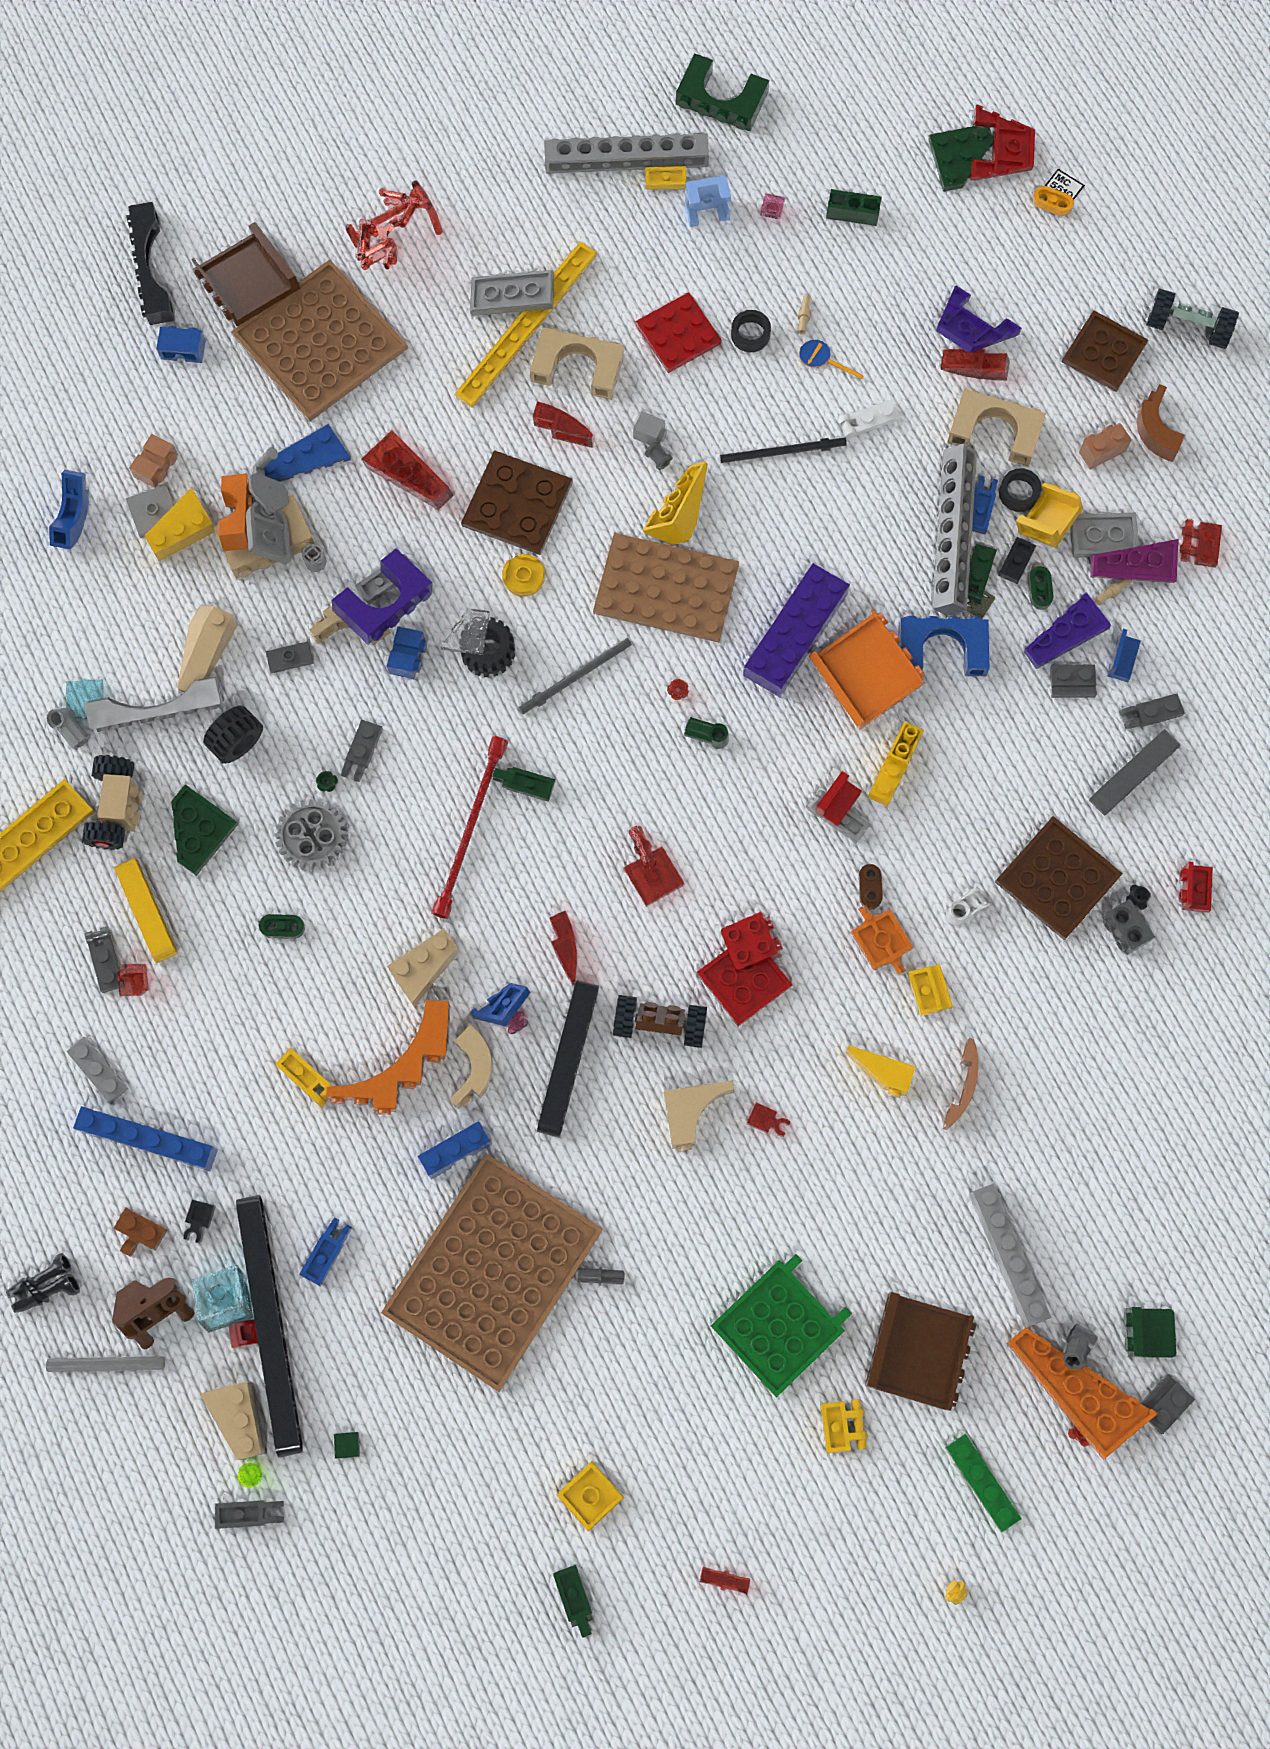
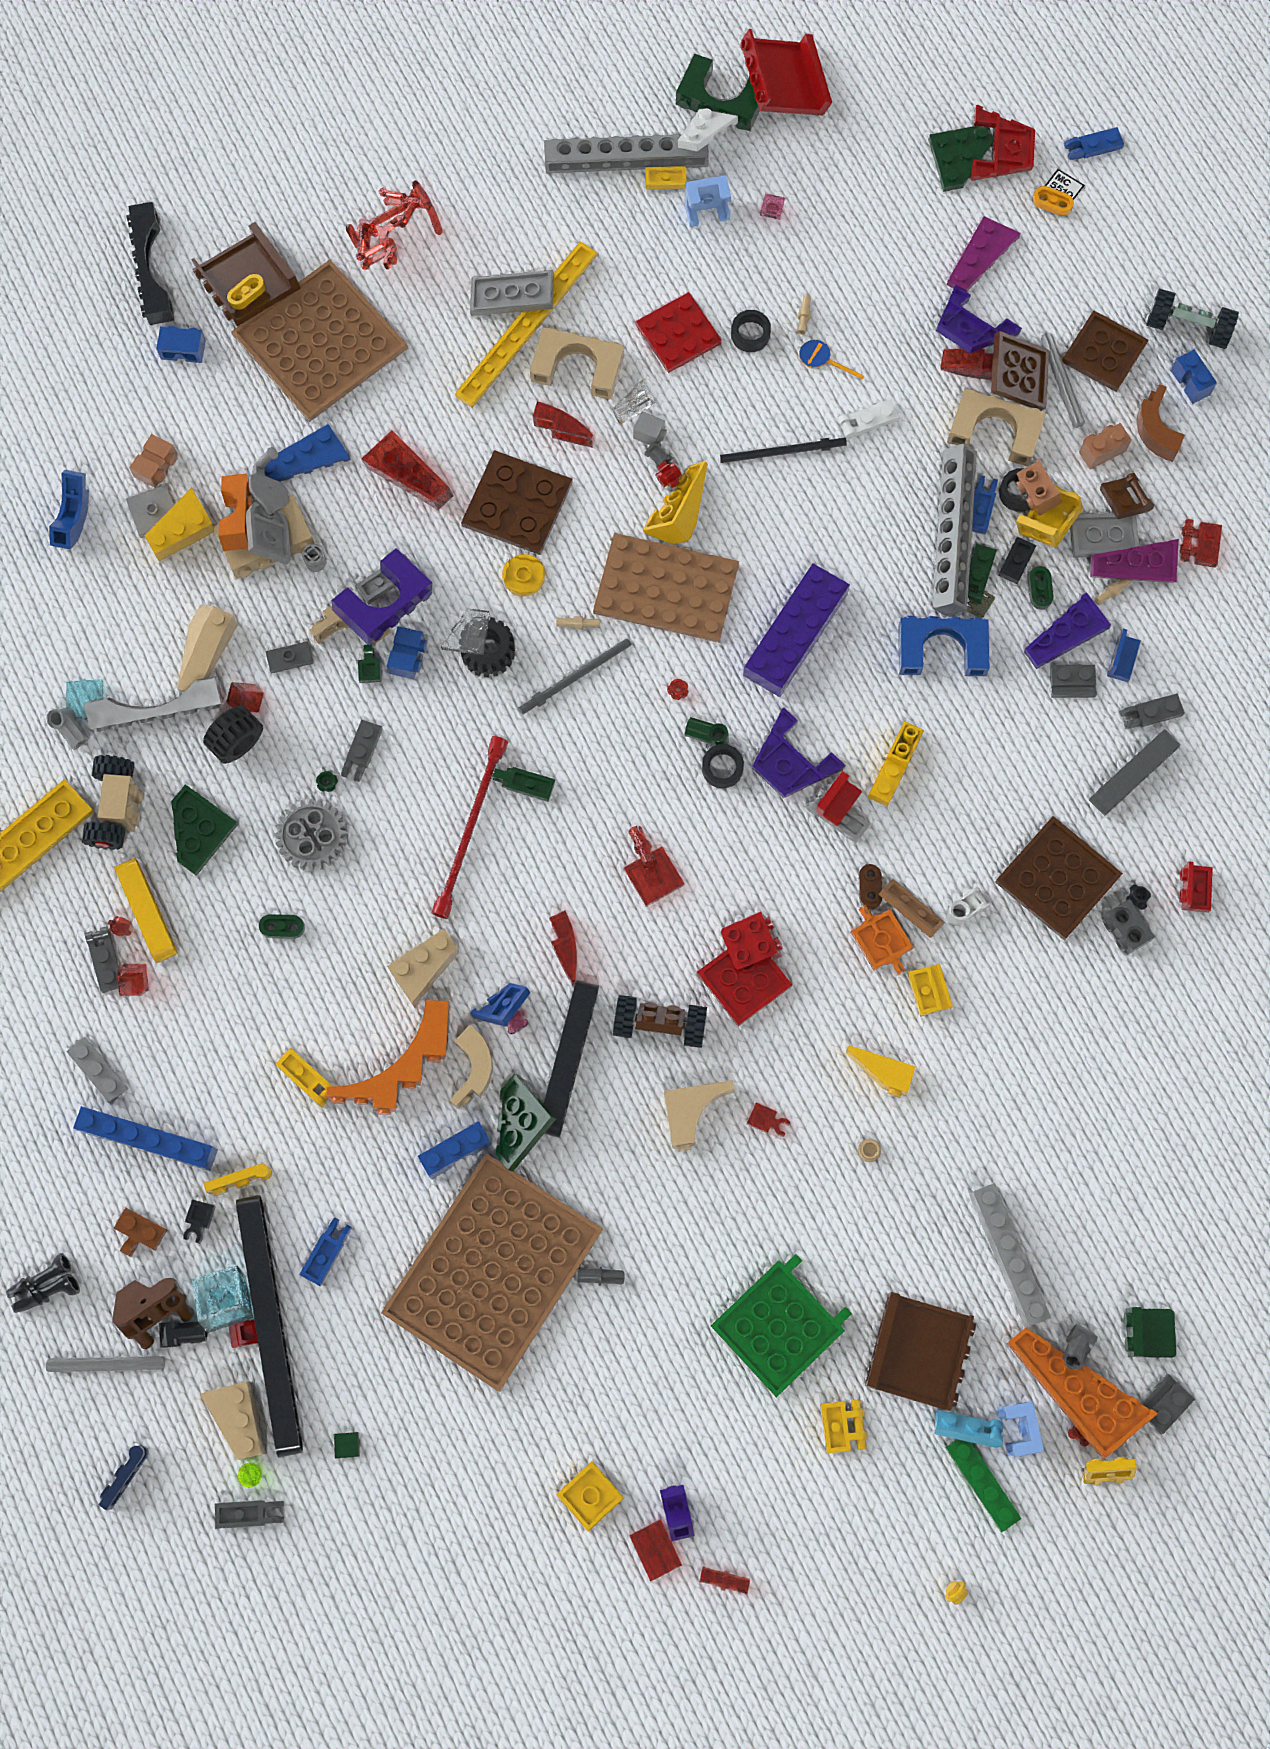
dark green hinge [553,1565,593,1638] -> none
orange panel [809,609,926,730] -> none
dark green piece [826,189,882,226] -> none
nougat slope [943,1038,978,1130] -> none
none -> dark blue plate [98,1445,149,1510]
none -> clear red plate [108,916,131,936]
none -> black piece [159,1321,208,1348]
none -> yellow plate [203,1164,272,1196]
none -> clear red panel [226,682,264,712]
none -> yellow plate [227,274,266,310]
none -> dark green plate [358,644,382,683]
none -> dark green plate [496,1073,556,1171]
none -> tan bar [556,616,600,629]
none -> clear wing [612,379,656,425]
none -> clear red plate [629,1519,682,1582]
none -> red gear [655,461,682,489]
none -> dark purple brick [660,1485,695,1542]
none -> white wing [678,109,738,151]
none -> black tyre [702,744,744,789]
none -> red panel [740,29,832,116]
none -> dark purple wing [752,707,846,798]
none -> tan plate [858,1139,881,1162]
none -> medium nougat plate [879,879,945,938]
none -> medium azure plate [934,1410,1003,1448]
none -> magenta wing [947,216,1021,292]
none -> reddish brown plate [991,331,1049,411]
none -> light blue panel [997,1402,1044,1457]
none -> nougat brick [1016,460,1062,516]
none -> light grey axle [1041,333,1085,428]
none -> blue hinge [1064,127,1124,160]
none -> yellow plate [1082,1457,1137,1485]
none -> reddish brown plate [1100,473,1155,519]
none -> blue brick [1170,349,1217,404]

